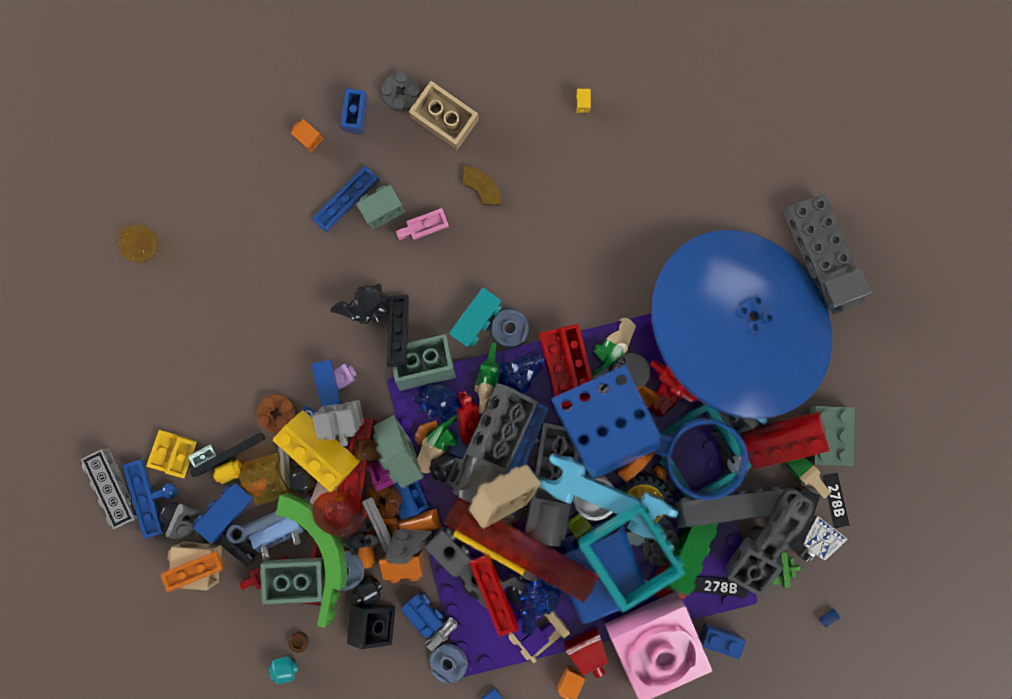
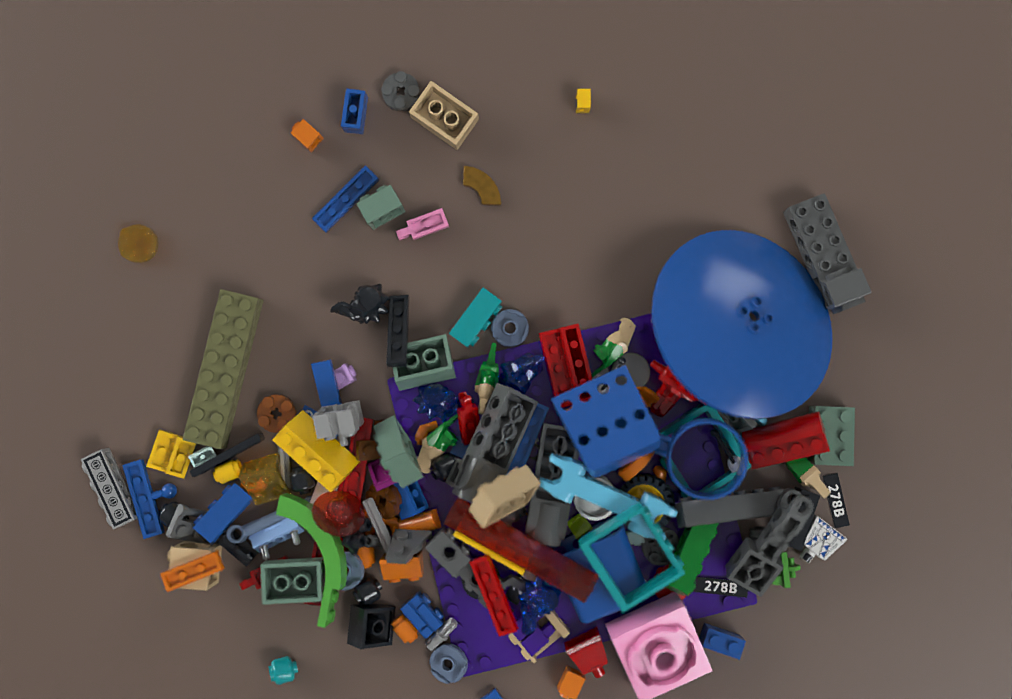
reddish brown tile [288,632,309,653] -> none
blue piece [819,609,840,628] -> none
none -> olive brick [183,289,264,449]
none -> orange brick [391,614,419,644]

